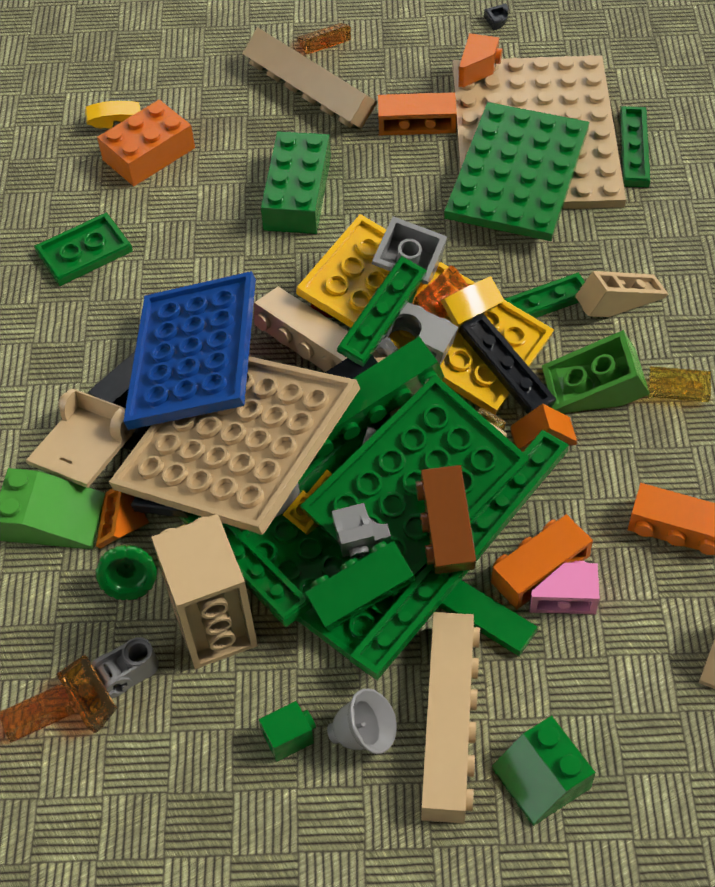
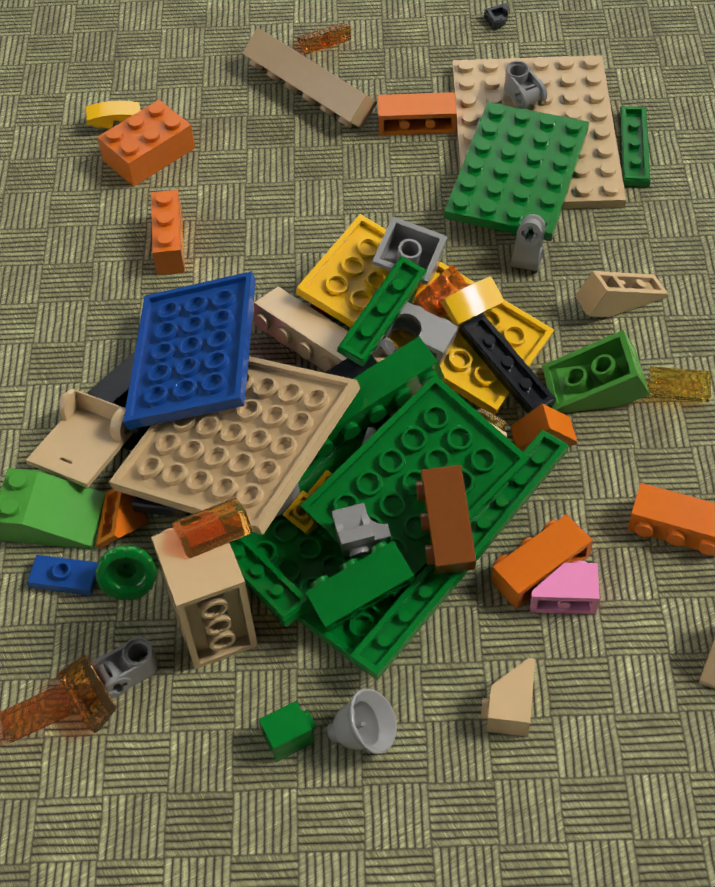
green tile [34,212,133,286] -> none
green brick [261,131,331,234] -> none
tan brick [421,612,480,824] -> none
green tile [439,580,538,656] -> none
orange slope [458,33,503,87] -> none
green slope [492,715,596,826] -> none
green tile [504,272,585,318] -> none
none -> blue plate [27,555,98,596]
none -> orange brick [151,190,185,275]
none -> clear orange slope [172,498,252,558]
none -> tan slope [481,658,535,737]
none -> light grey piece [504,61,547,109]
none -> light grey piece [511,214,545,272]

